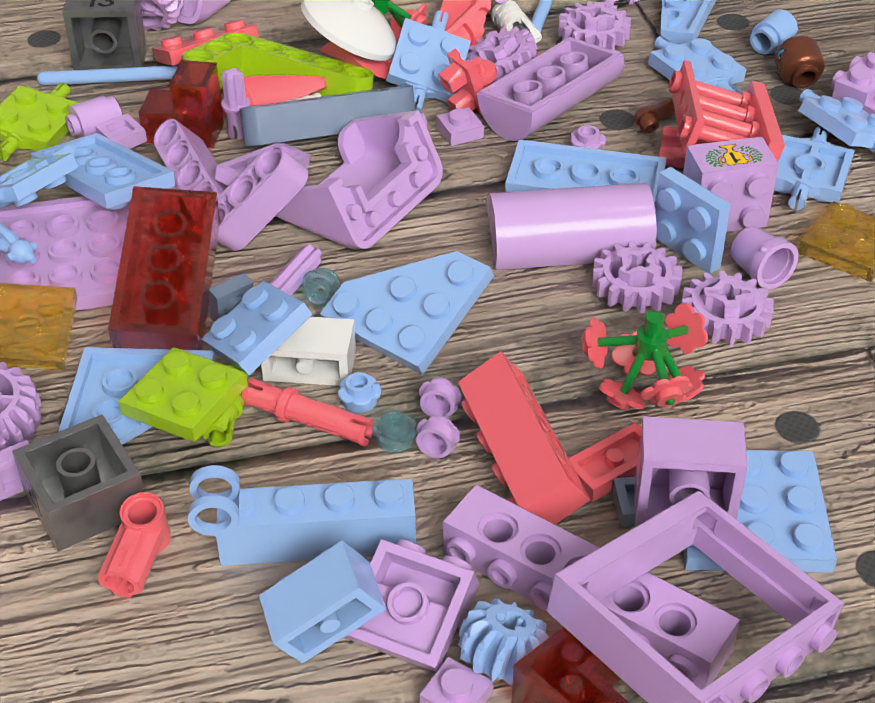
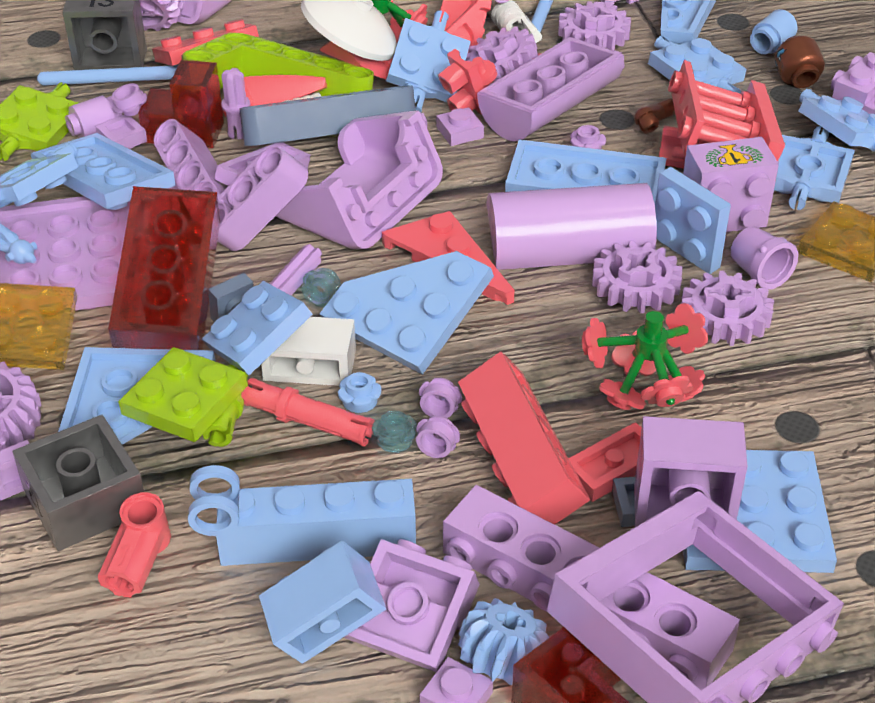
none -> lavender plate [111,83,147,116]
none -> coral wing [382,211,515,305]

